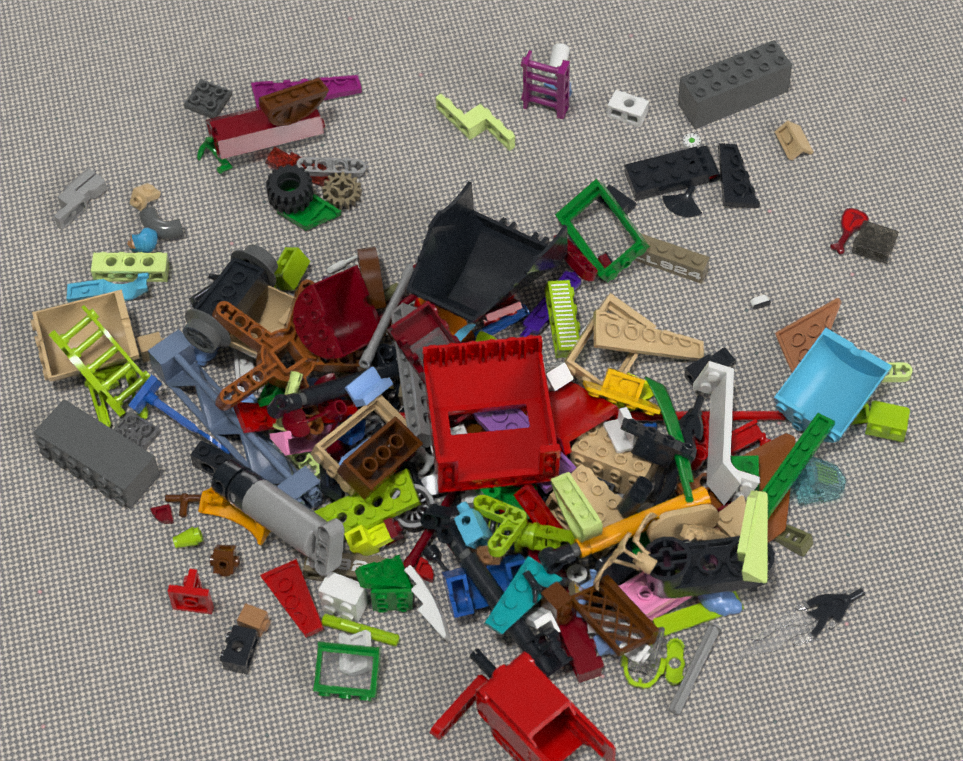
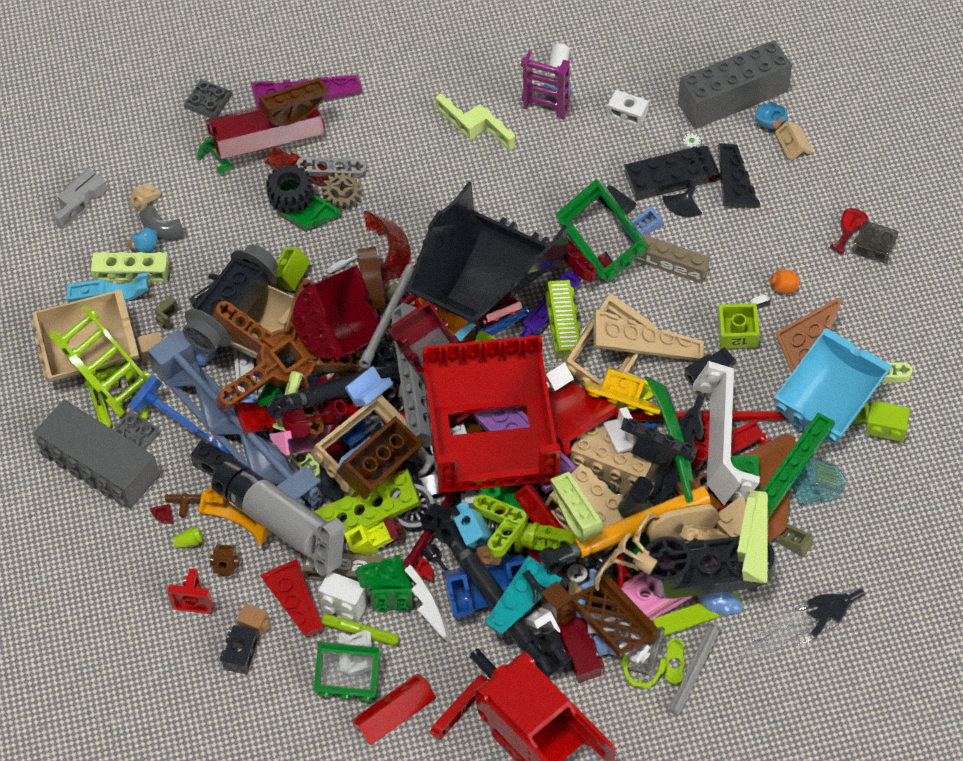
none -> olive bracket [154,296,179,330]
none -> red panel [351,674,436,745]
none -> clear red windscreen [364,210,411,282]
none -> red bar [616,556,634,589]
none -> medium blue slope [622,206,664,242]
none -> lime brick [717,303,760,349]
none -> dark azure hair [755,101,788,129]
none -> orange head [770,269,799,294]

